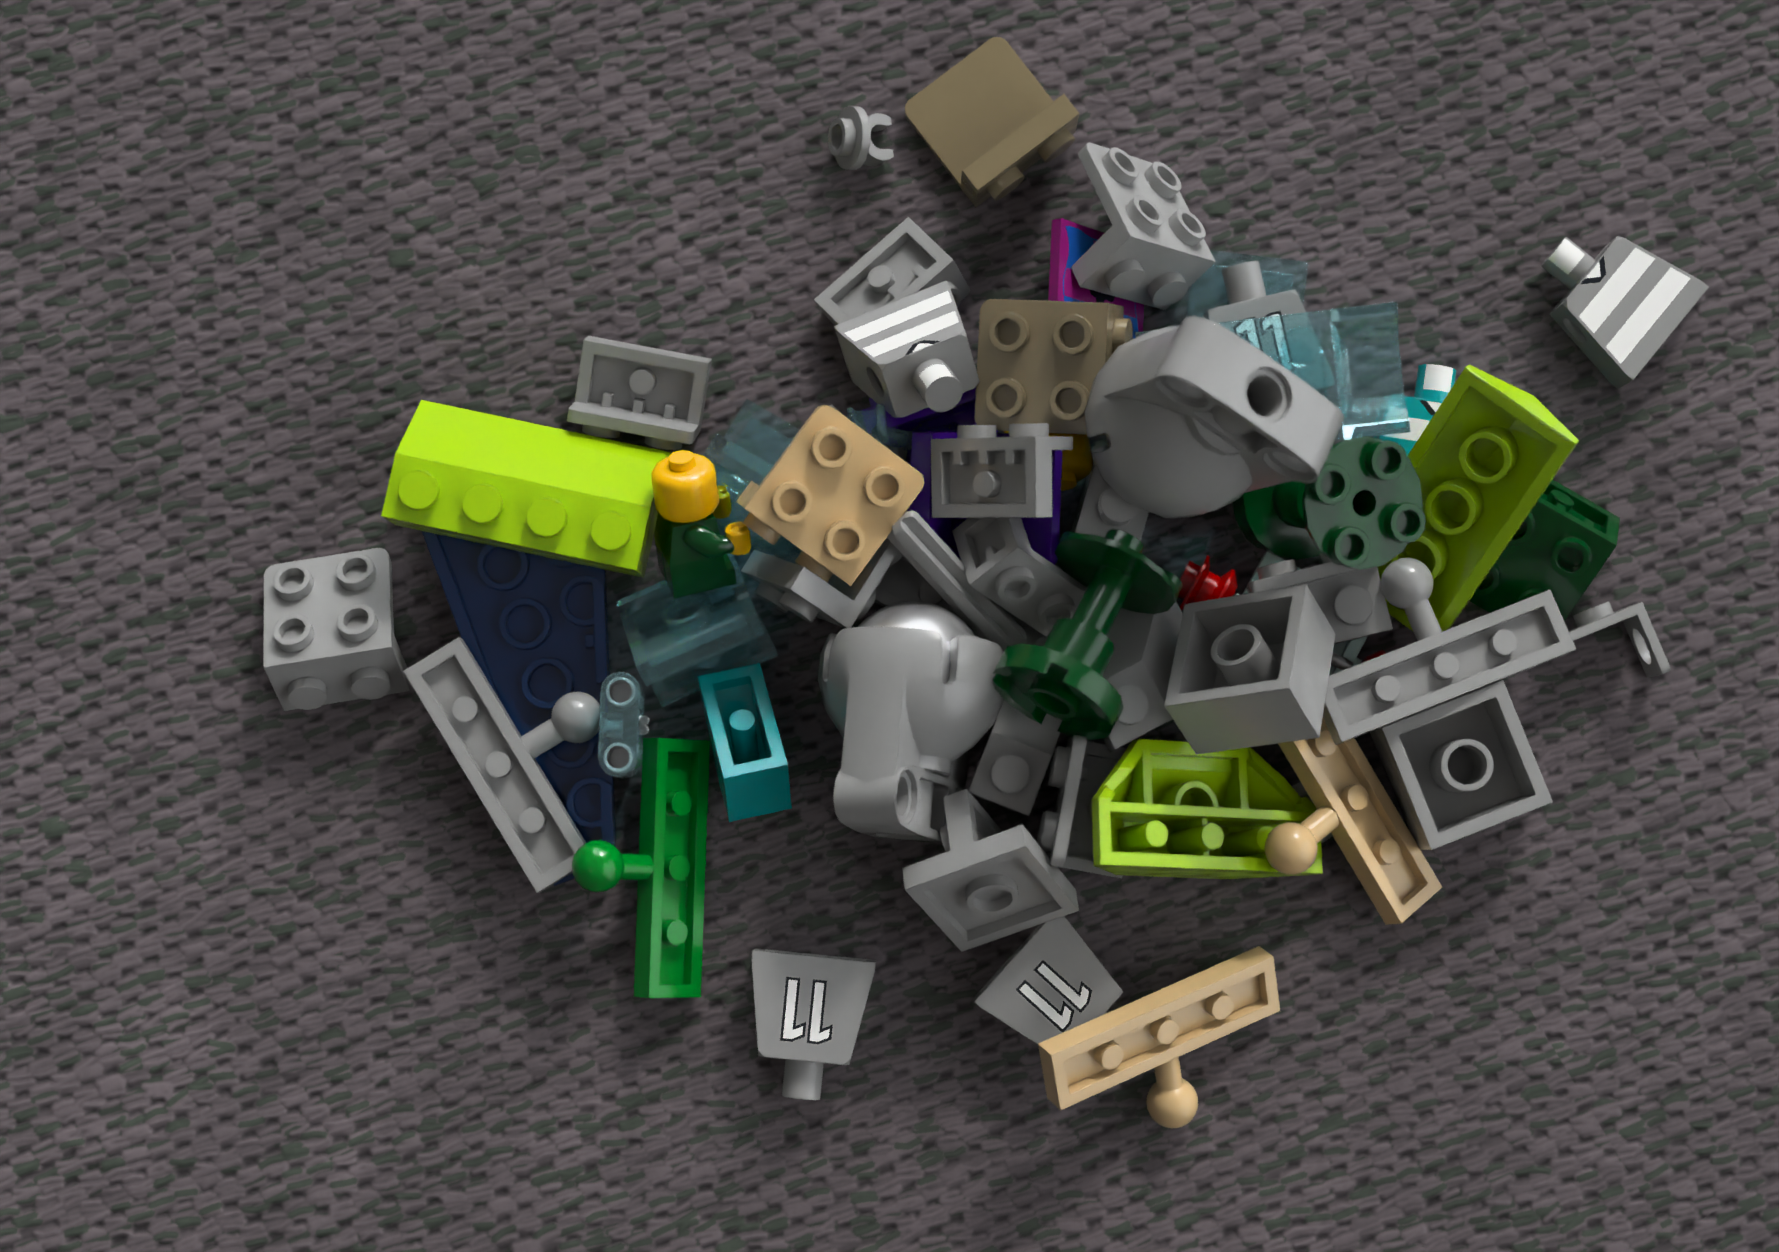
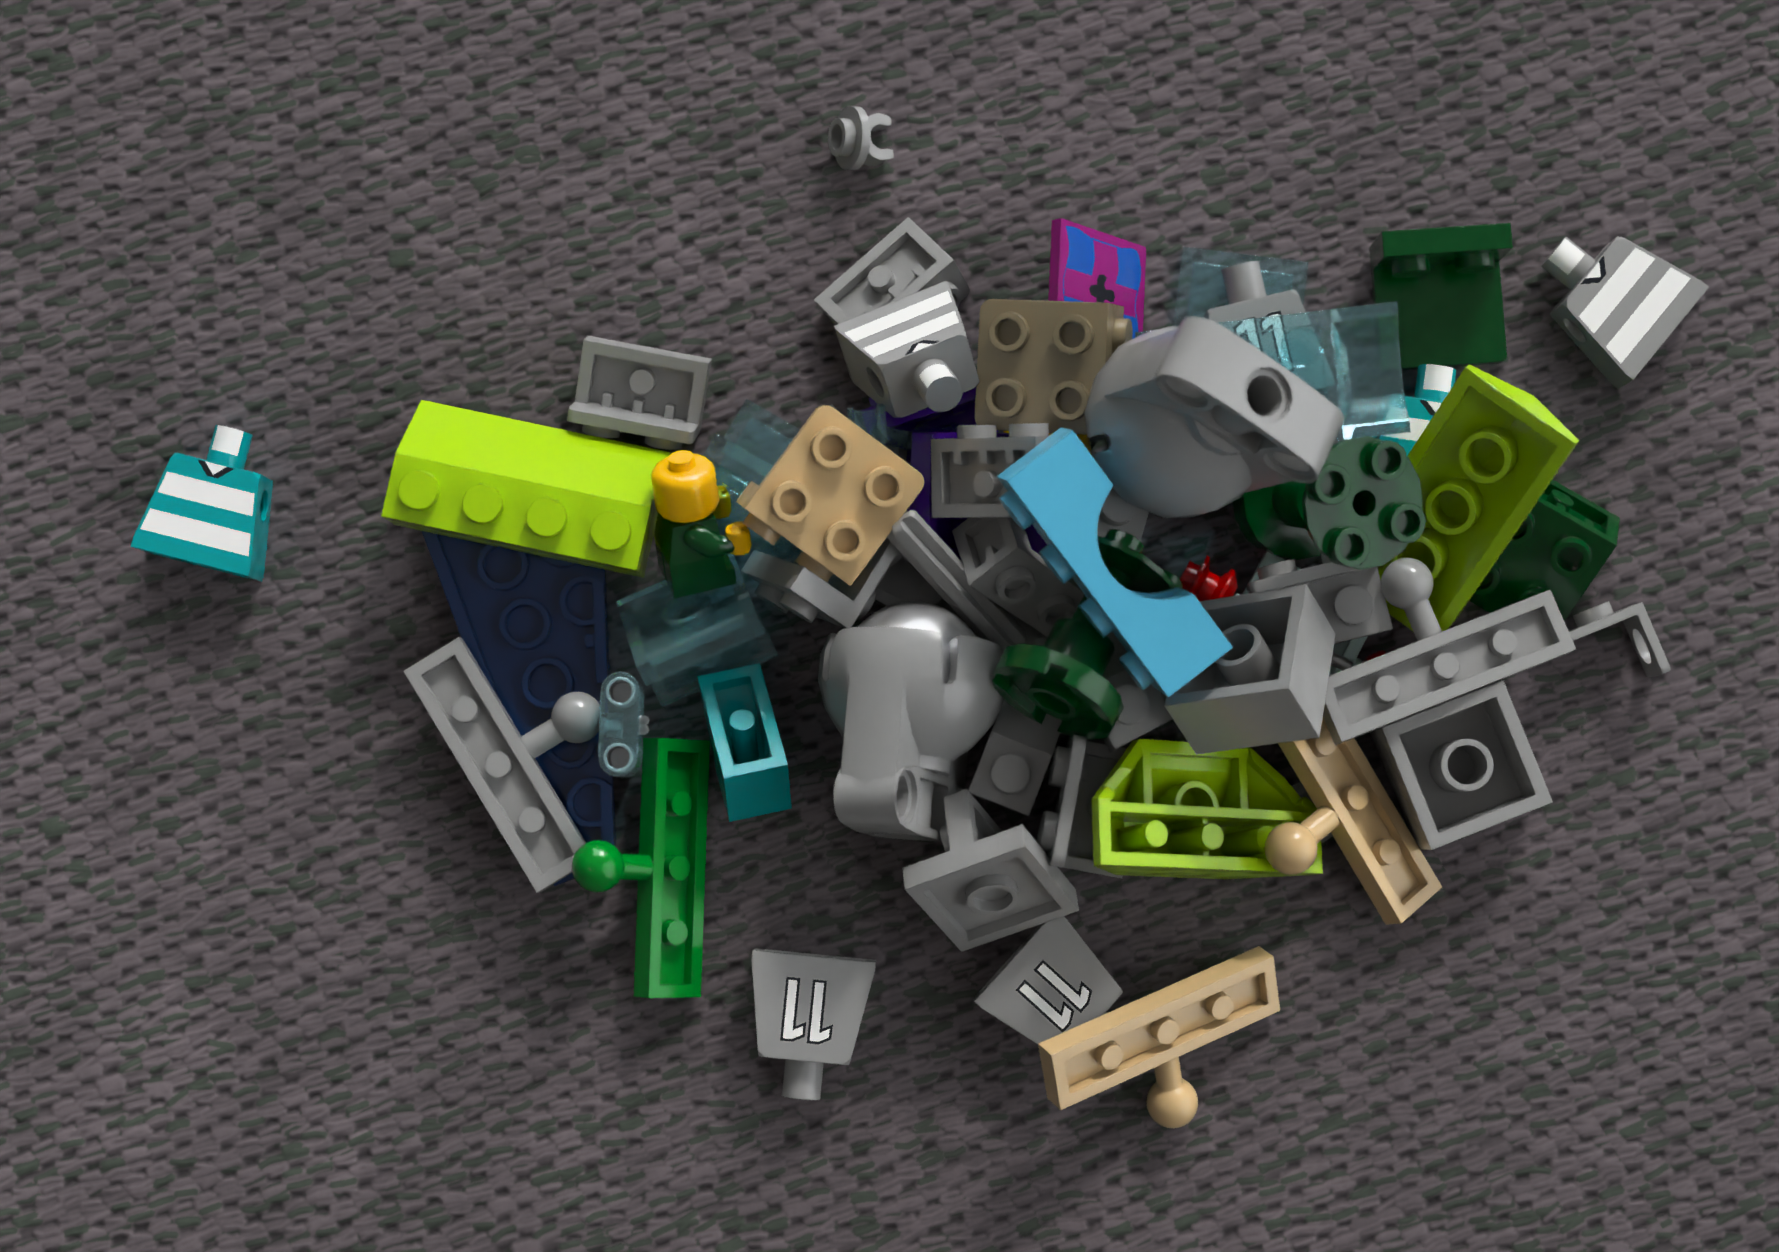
light grey bracket [263,548,409,711] -> none
dark tan bracket [905,37,1080,207] -> none
light grey bracket [1071,142,1216,310] -> none
none -> teal torso [130,425,273,582]
none -> medium azure arch [997,427,1233,697]
none -> dark green bracket [1369,223,1513,371]

